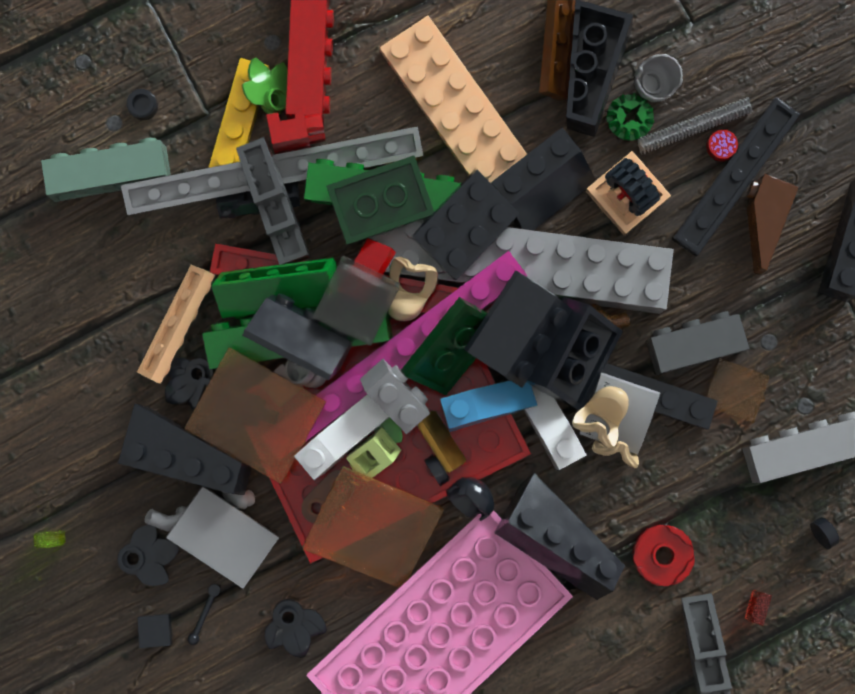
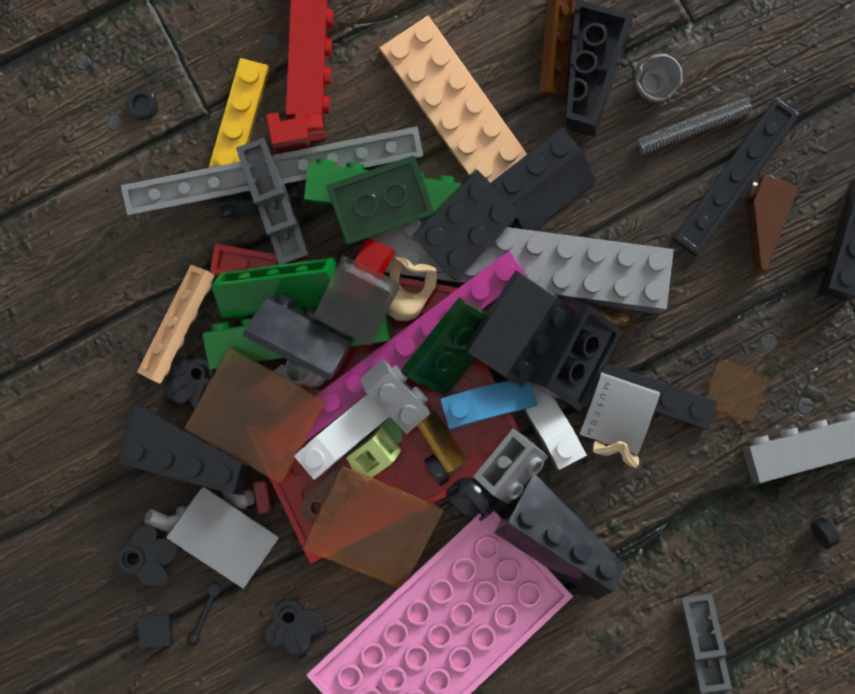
clear neon green tile [33,530,66,548] -> none
sand green brick [41,138,171,202] -> none
bright green plate [242,58,288,114] -> none
tan piece [572,386,629,449] -> none
plate [586,151,671,236] -> none
green gear [606,93,654,141] -> none
red tile [632,525,695,586] -> none
dark grey brick [646,311,750,375] -> none
red tile [706,130,738,161] -> none
clear red tile [745,590,772,626] -> none
none -> dark red tile [253,481,274,514]
none -> light grey brick [473,429,548,504]

